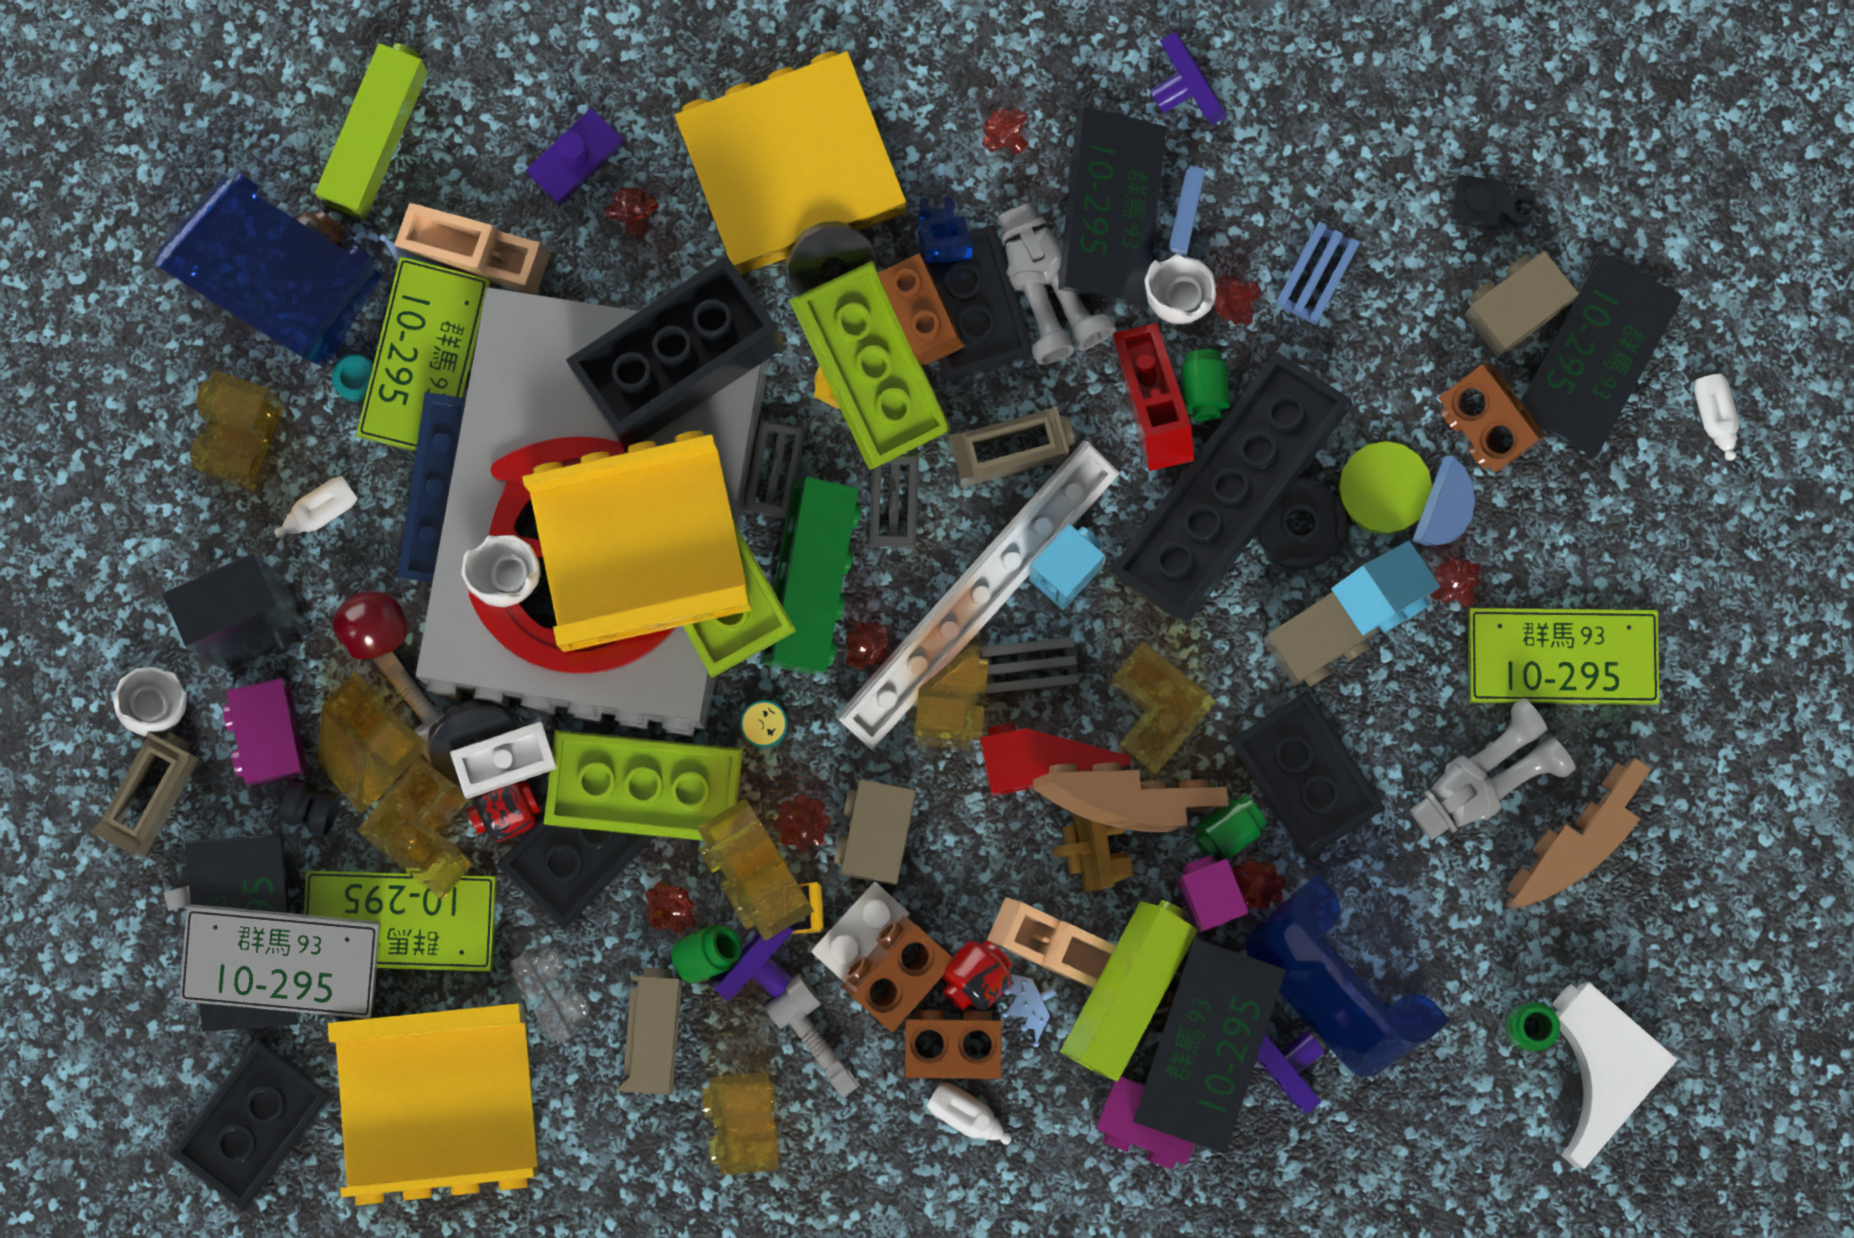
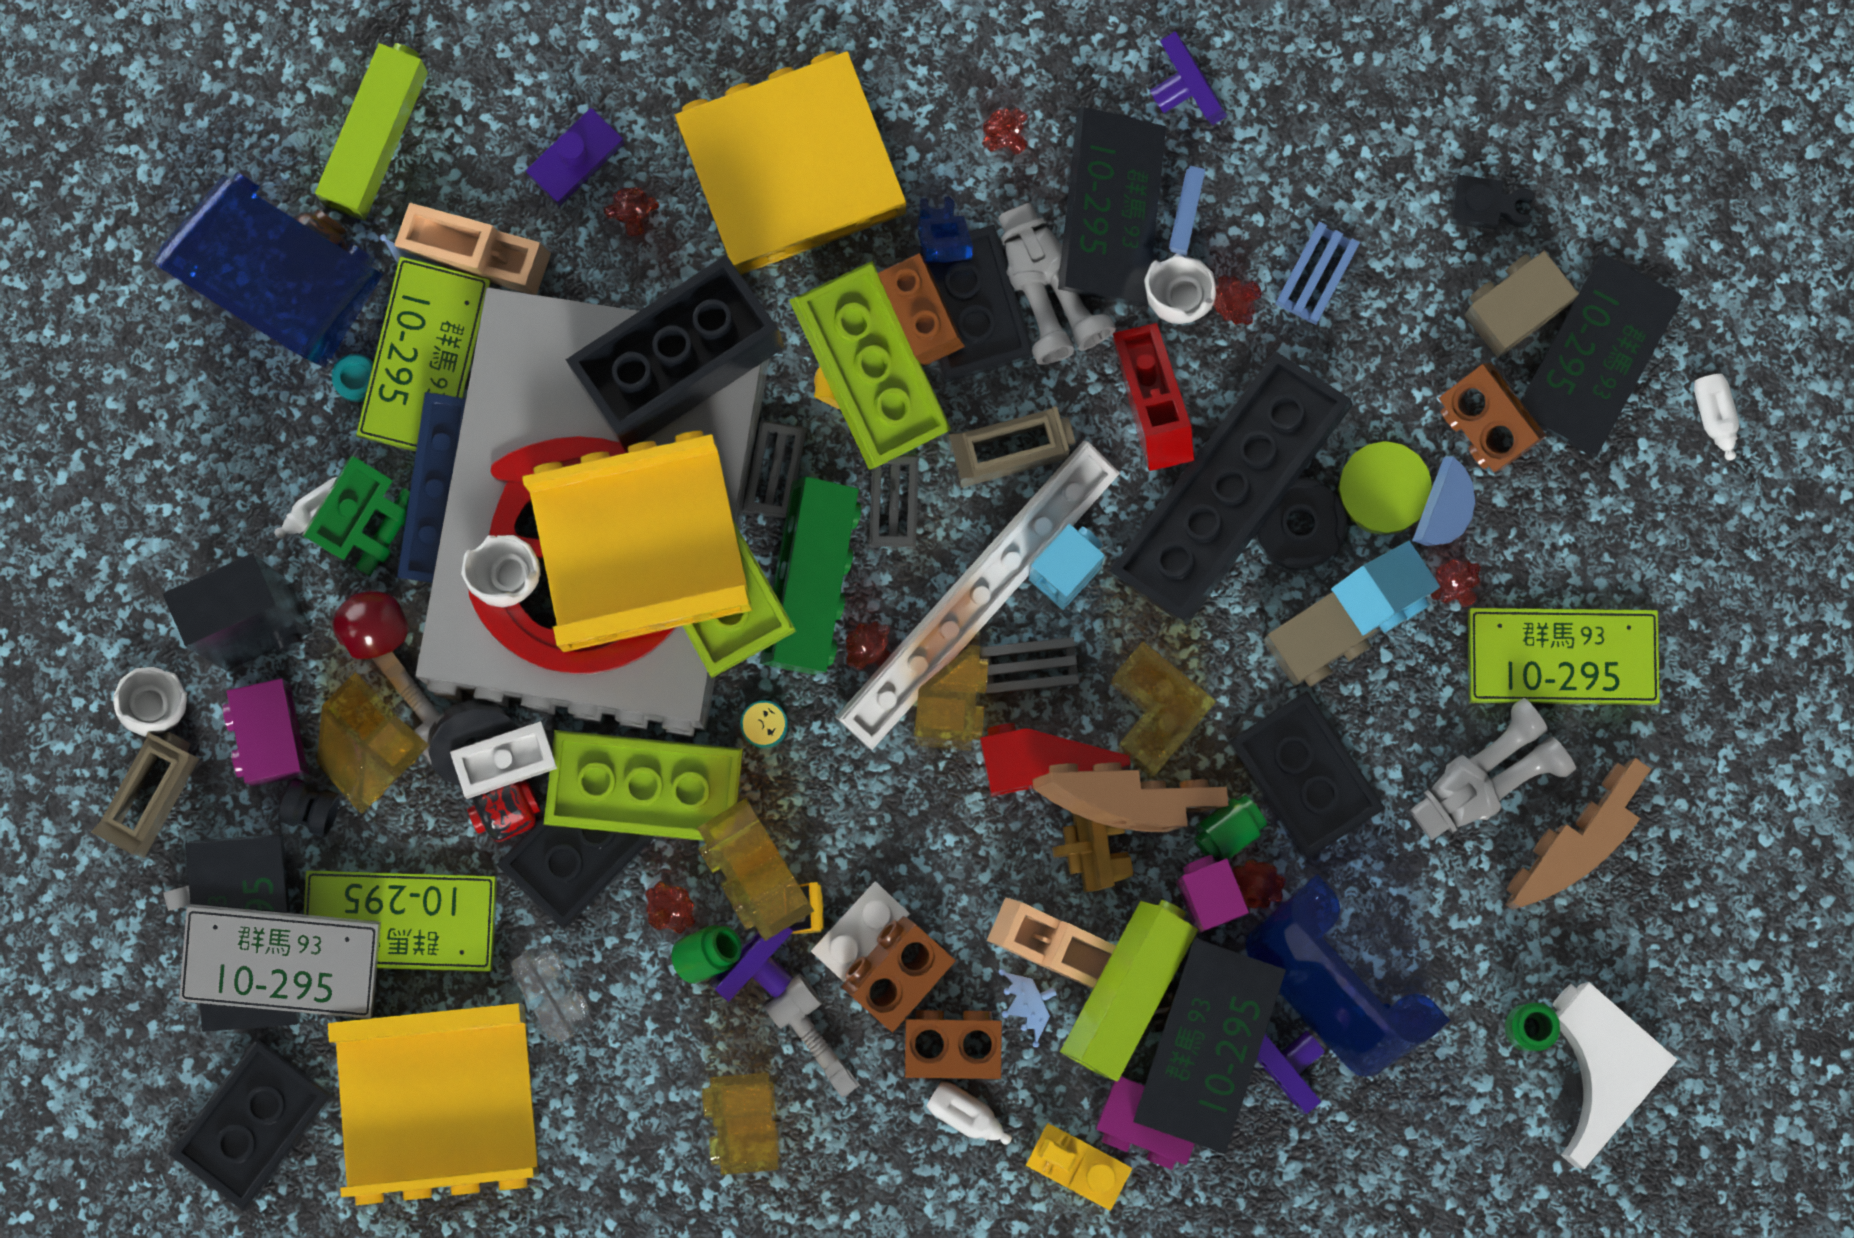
clear yellow brick [190,370,285,493] -> none
clear yellow brick [357,757,472,901] -> none
dark tan window [616,967,683,1095] -> none
clear red plant [773,794,831,852] -> none
black tile [785,221,879,297] -> none
dark tan brick [834,779,916,886] -> none
red head [942,940,1013,1011] -> none
green brick [1181,349,1230,421] -> none
none -> green plate [301,456,410,577]
none -> yellow hinge [1025,1123,1133,1211]

